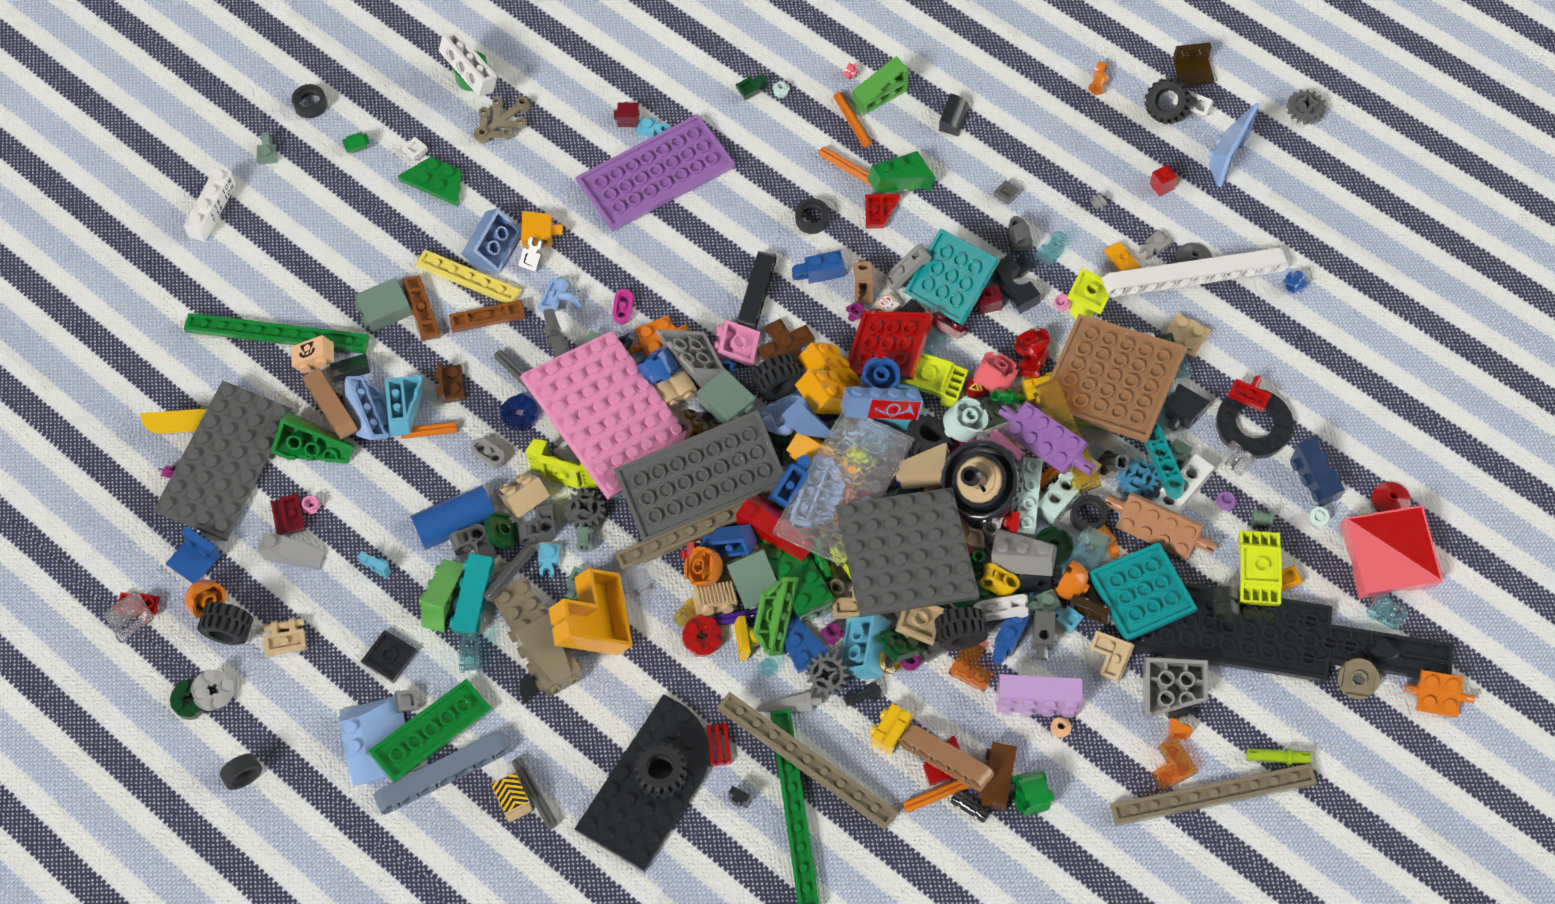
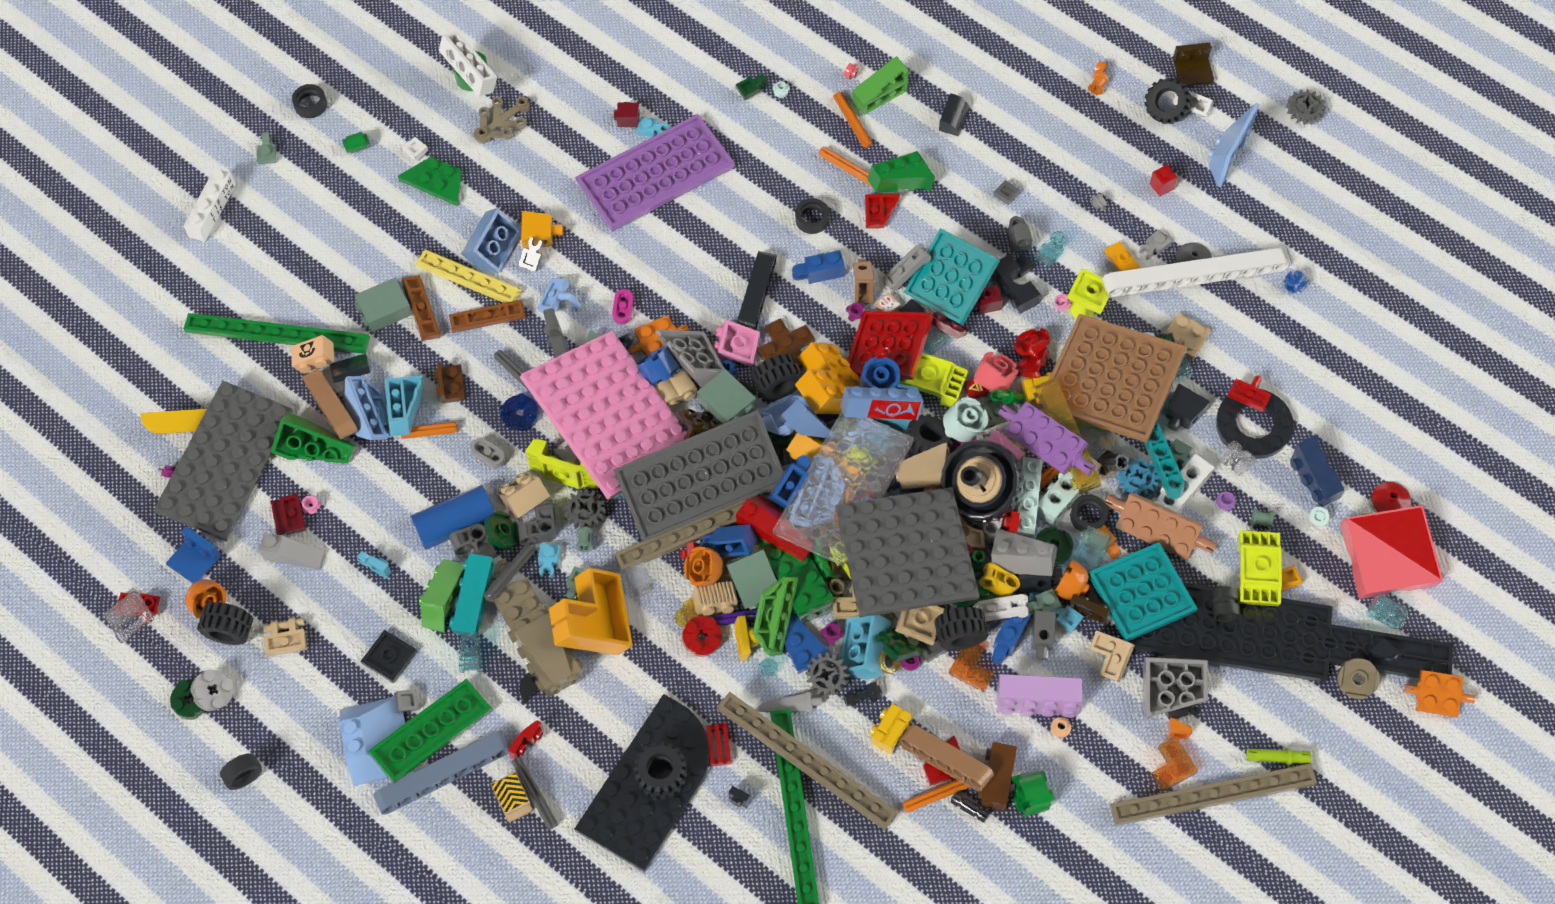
none -> red slope [508,720,544,759]

